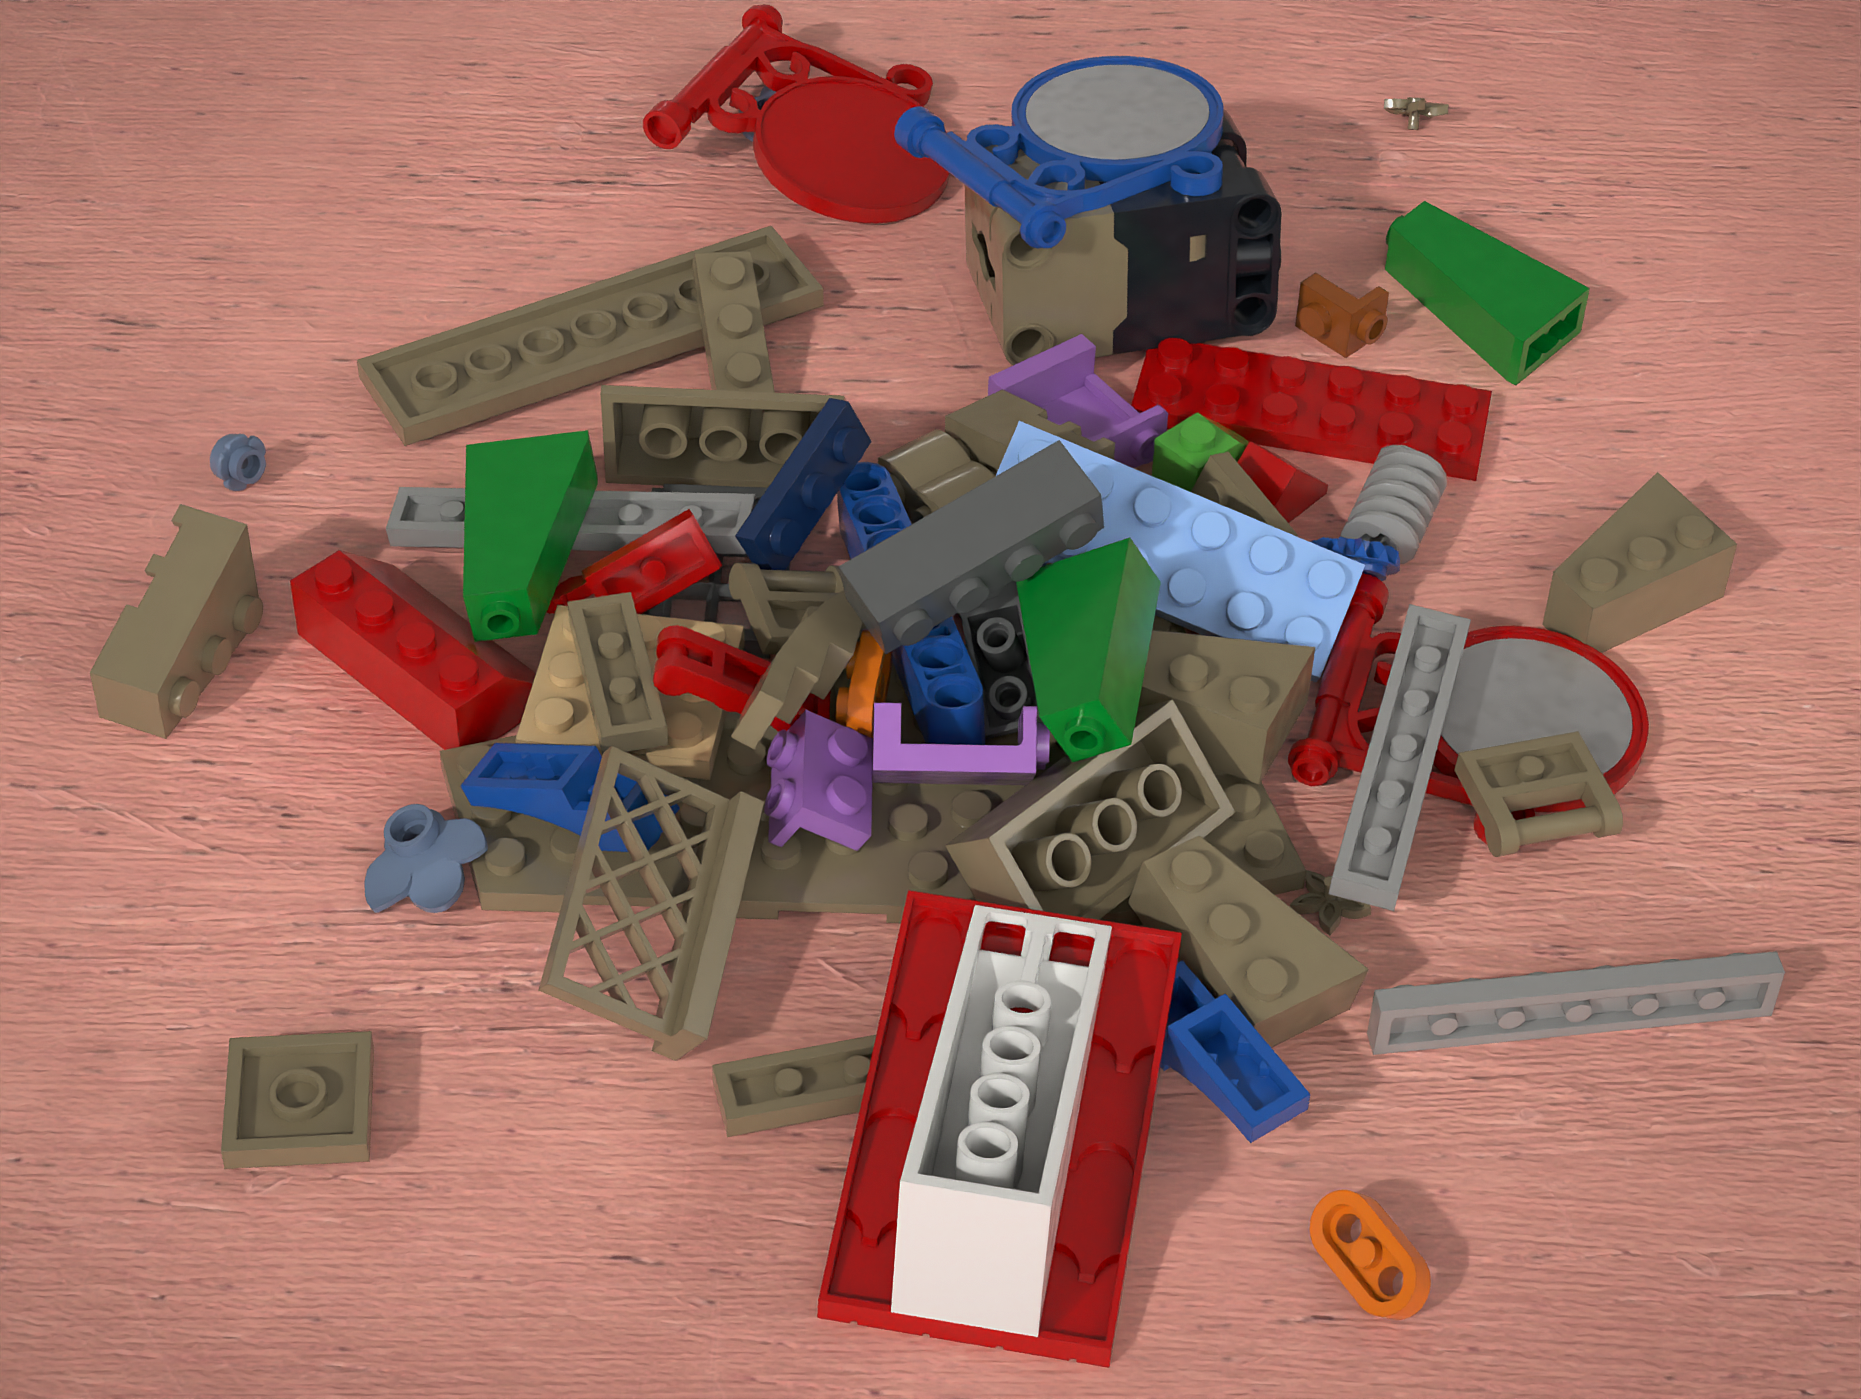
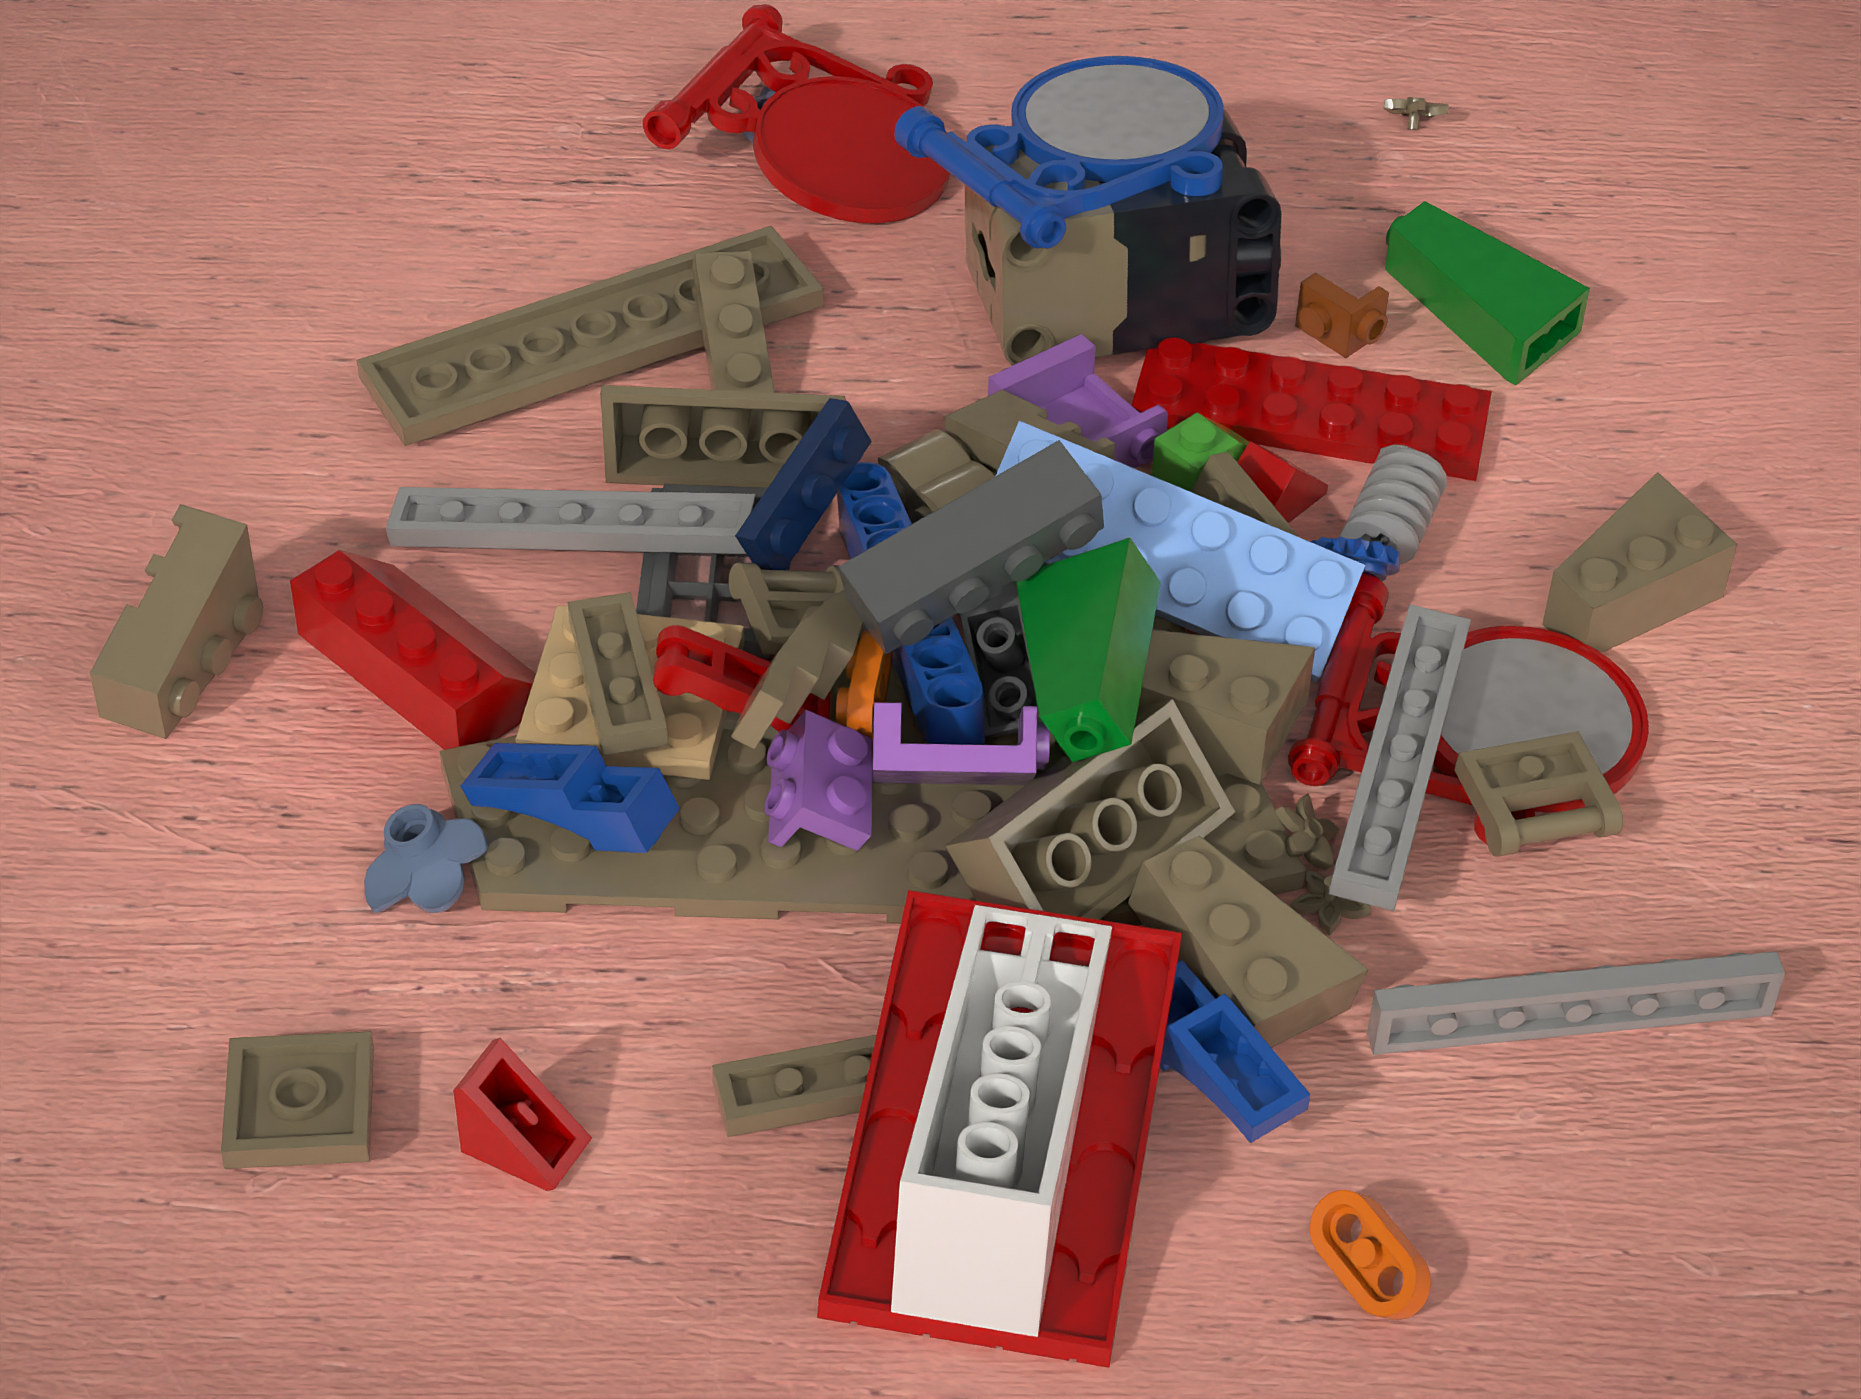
sand blue plate [210,434,266,491] -> none
green slope [463,430,598,642] -> none
dark tan fence [538,746,764,1061] -> none
red hinge [547,509,722,615] -> none
none -> red slope [453,1037,592,1191]
none -> dark tan plant [1275,793,1340,870]

